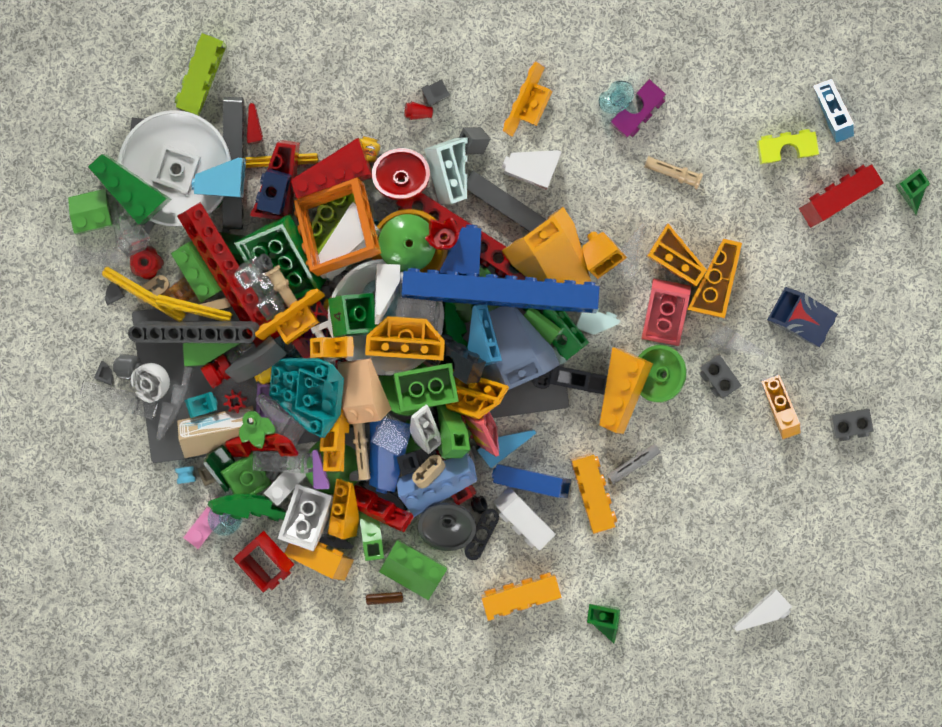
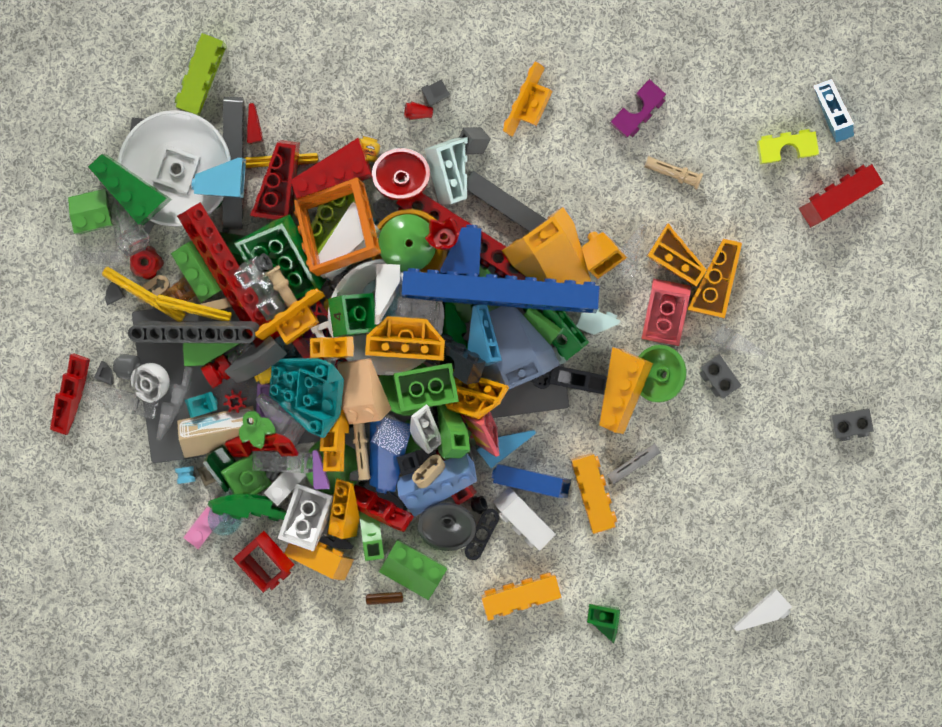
dark blue brick [256,169,292,215] -> none
white slope [502,150,561,190] -> none
clear light blue dish [599,81,634,114] -> none
light orange slope [761,375,801,439] -> none
dark blue slope [767,287,838,348] -> none
green slope [895,168,930,215] -> none
none -> red slope [50,353,90,435]

